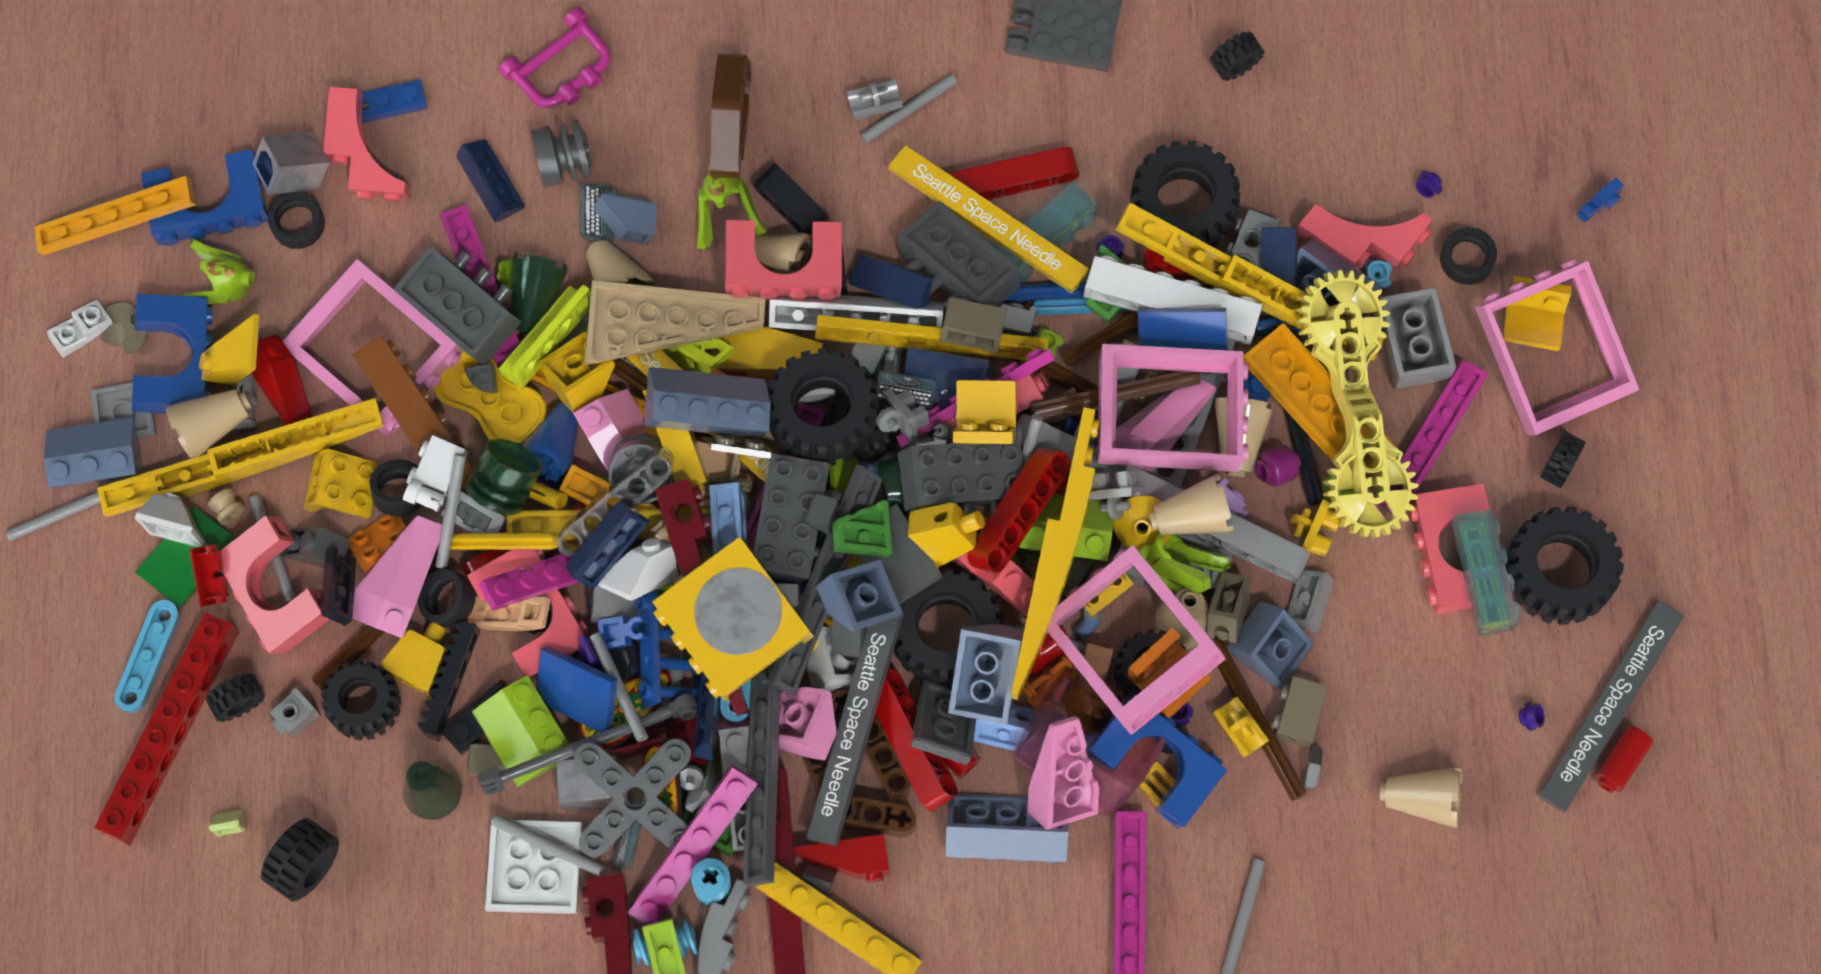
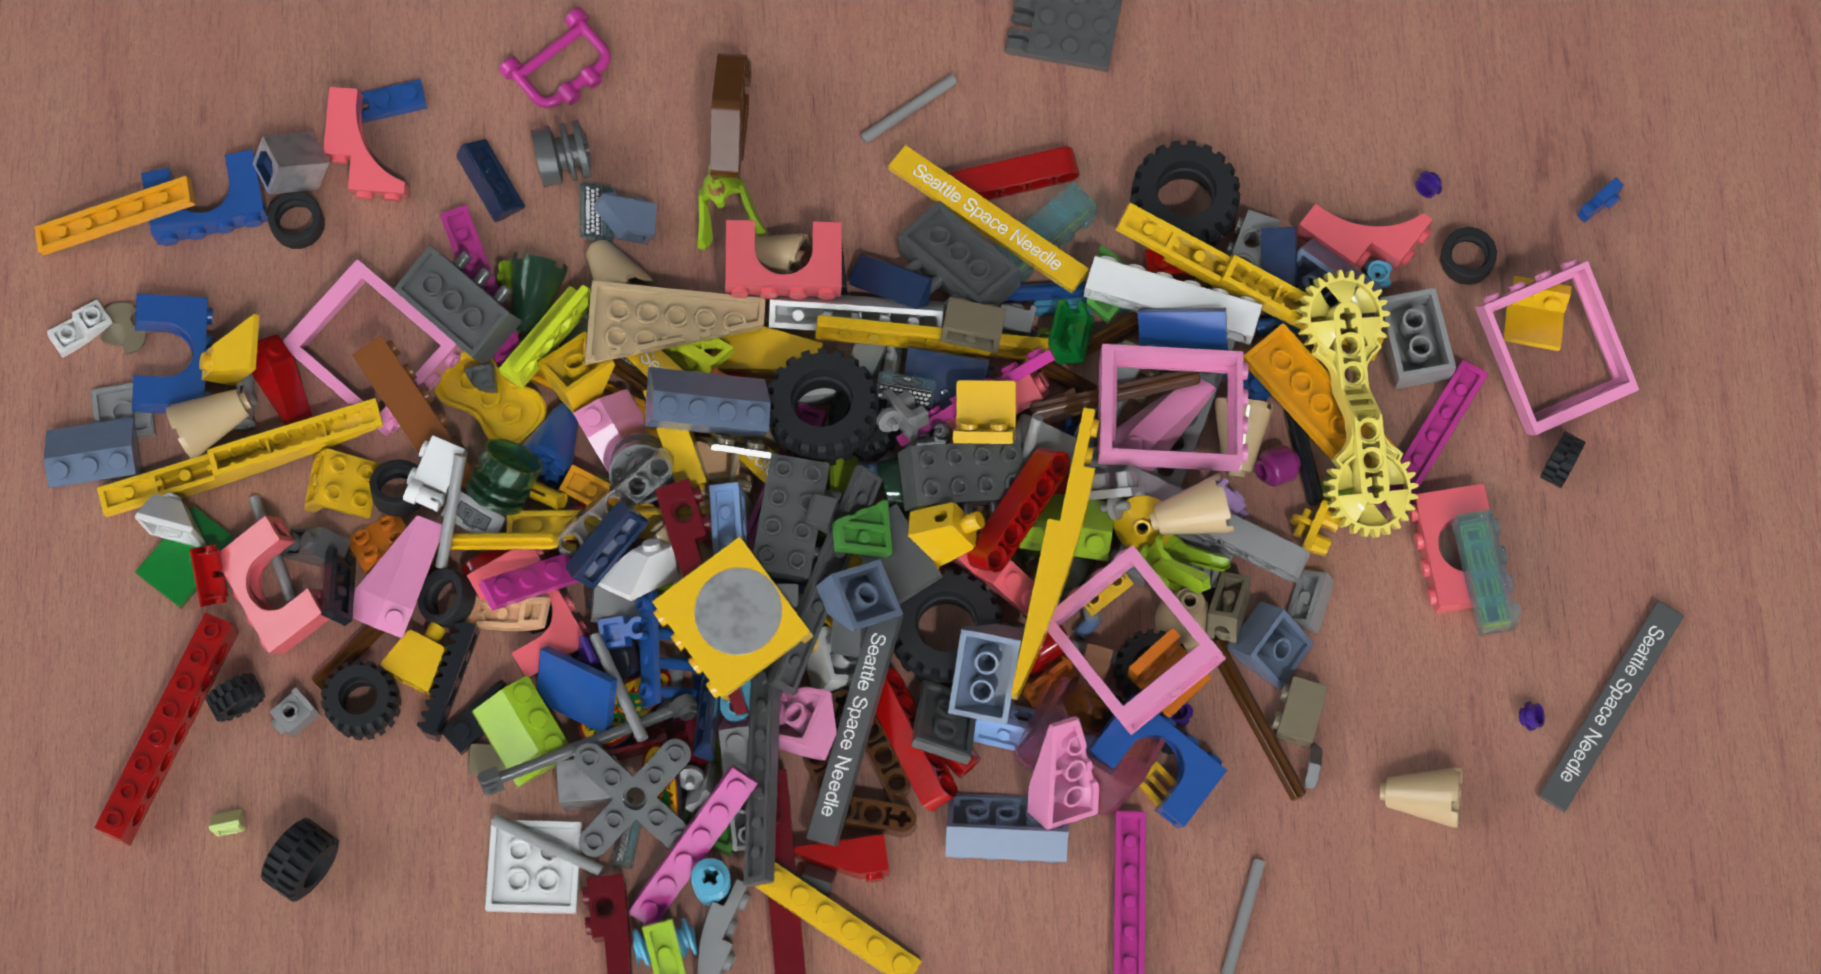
light grey bar [5,491,100,541] -> none
medium azure plate [114,600,181,713] -> none
lime piece [175,239,255,304] -> none
tan wheel [207,489,245,525] -> none
cone [402,760,462,820] -> none
black beam [752,163,829,235] -> none
light grey hips [847,80,903,120] -> none
dark purple plate [1096,235,1124,259] -> none
black tyre [1210,31,1264,81] -> none
yellow hips [1212,697,1269,758] -> none
black tyre [1504,506,1624,625] -> none
red brick [1596,726,1654,793] -> none
none -> green hinge [1048,300,1094,364]

